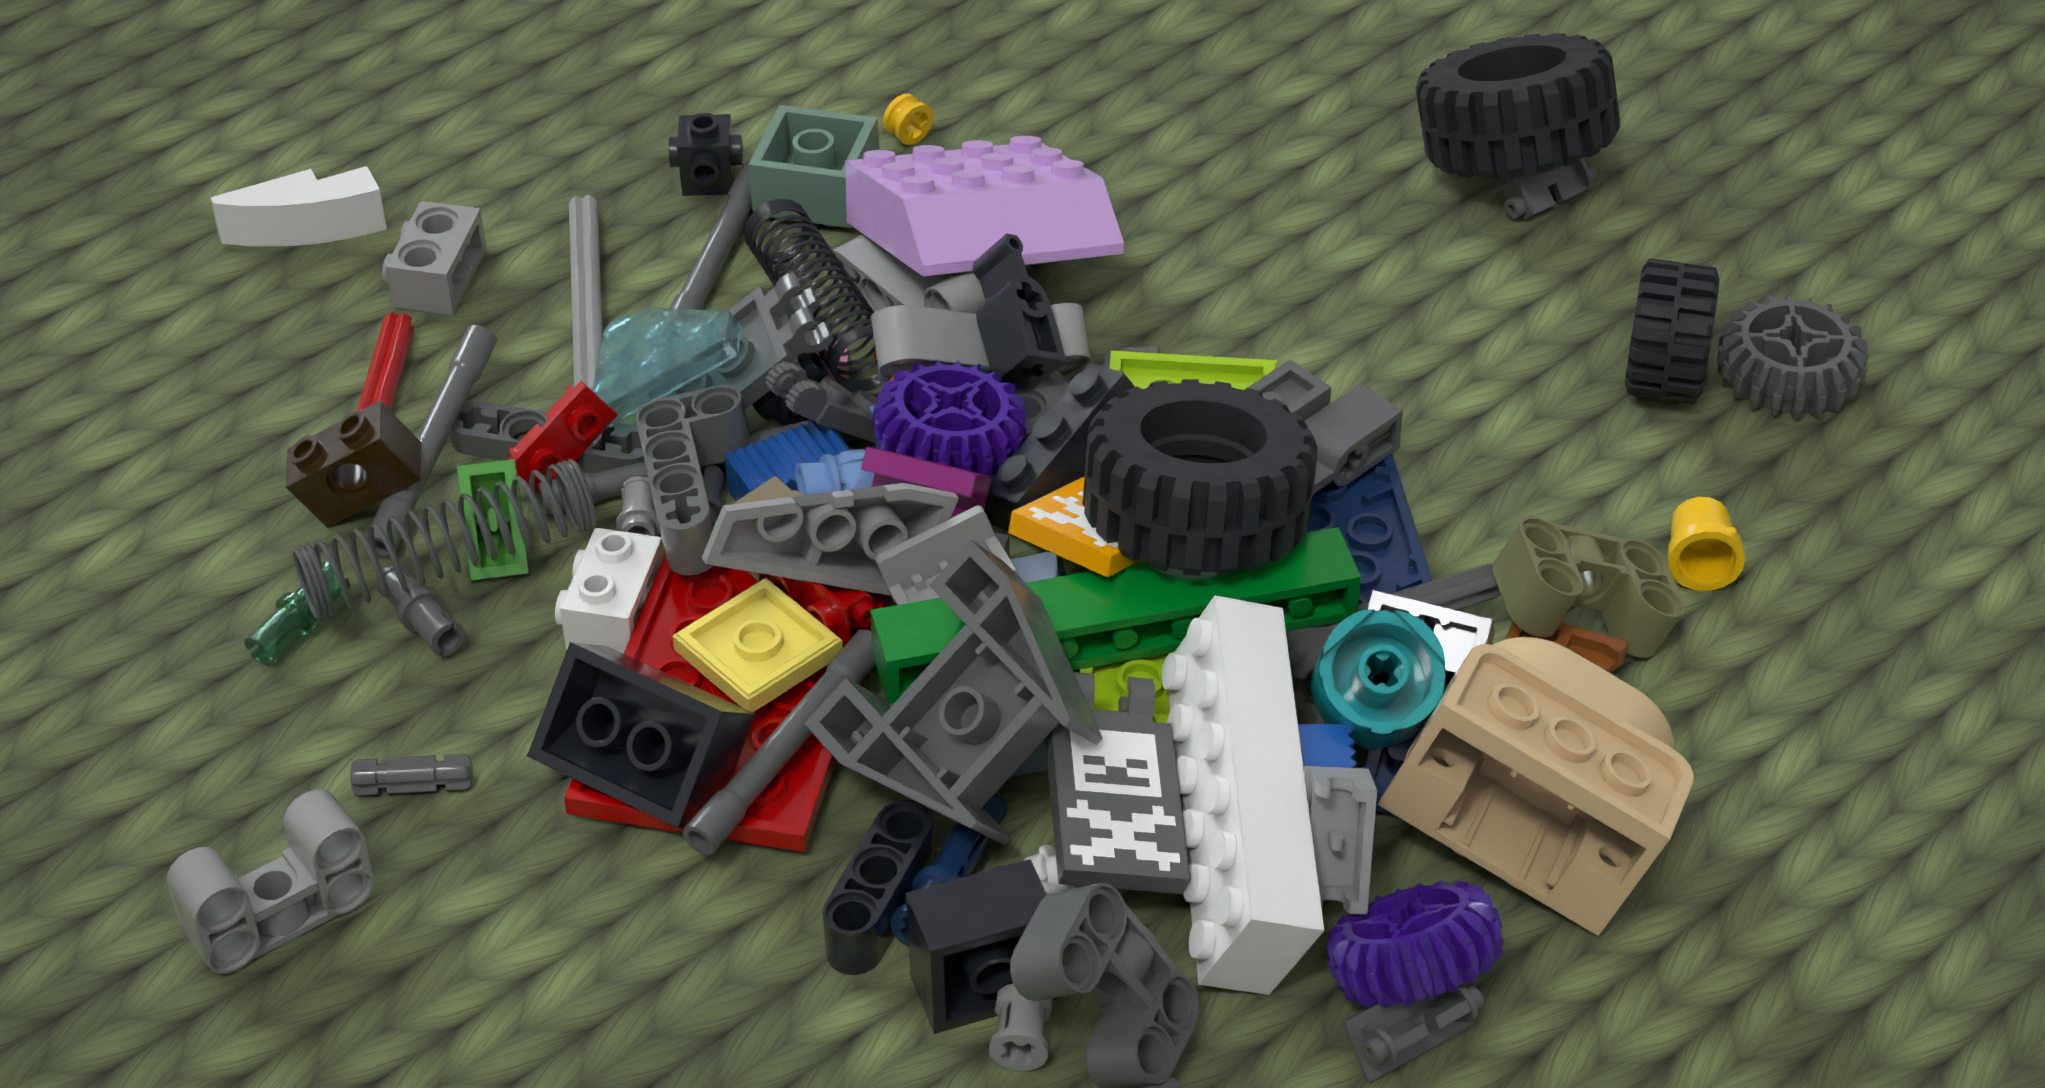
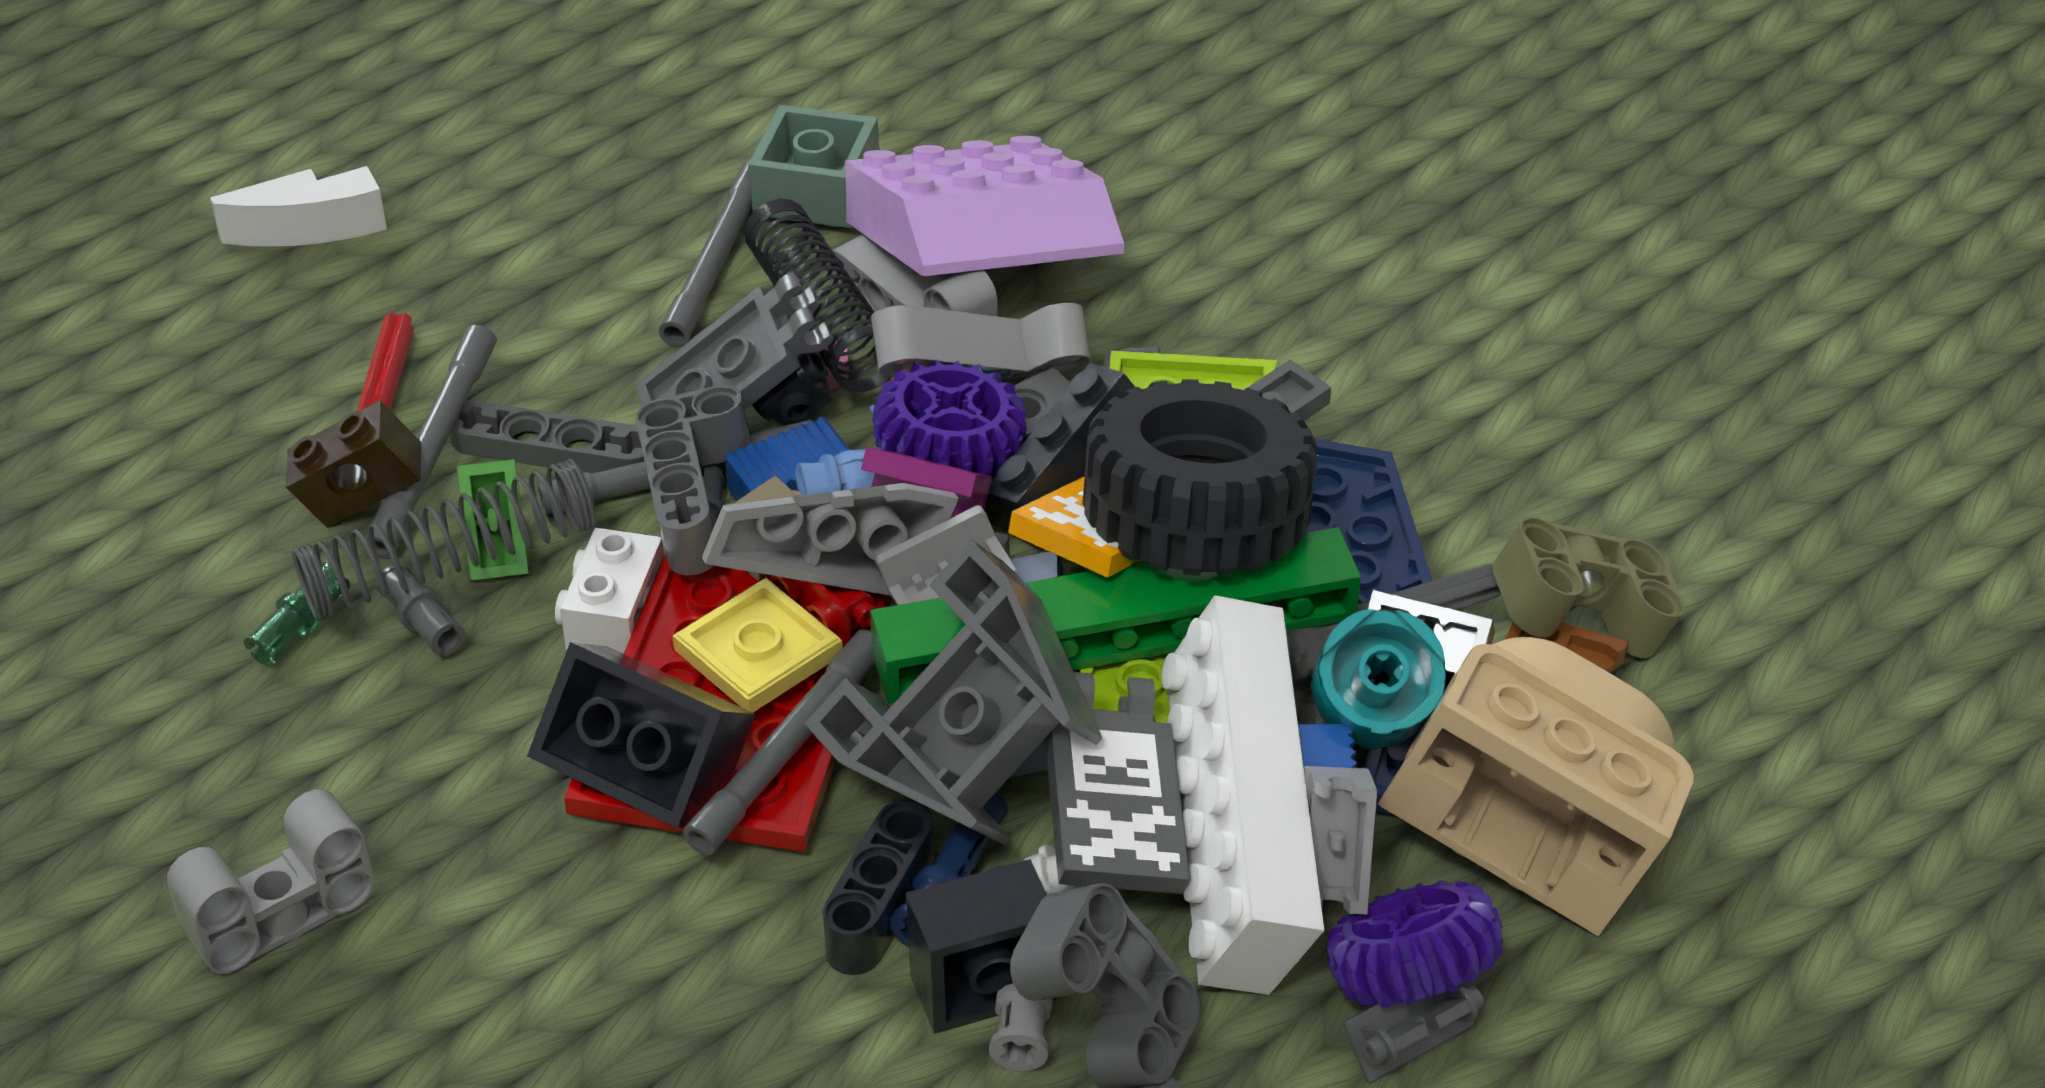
dark grey axle [350,753,473,796] -> none
light grey brick [382,201,487,315] -> none
red hinge [507,380,618,494] -> none
light grey axle [569,195,605,402] -> none
clear light blue plate [592,308,742,429] -> none
light grey pin [616,476,660,536] -> none
black brick [669,113,743,196] -> none
dark grey hinge [765,361,877,443] -> none
yellow bush [883,93,934,145] -> none
black piece [973,233,1067,389] -> none
dark grey piece [1305,383,1403,495] -> none
black tyre [1415,33,1621,179] -> none
dark grey hinge [1488,158,1597,220] -> none
black tyre [1625,258,1720,404] -> none
yellow piece [1667,497,1745,591] -> none
dark grey gear [1717,294,1868,420] -> none

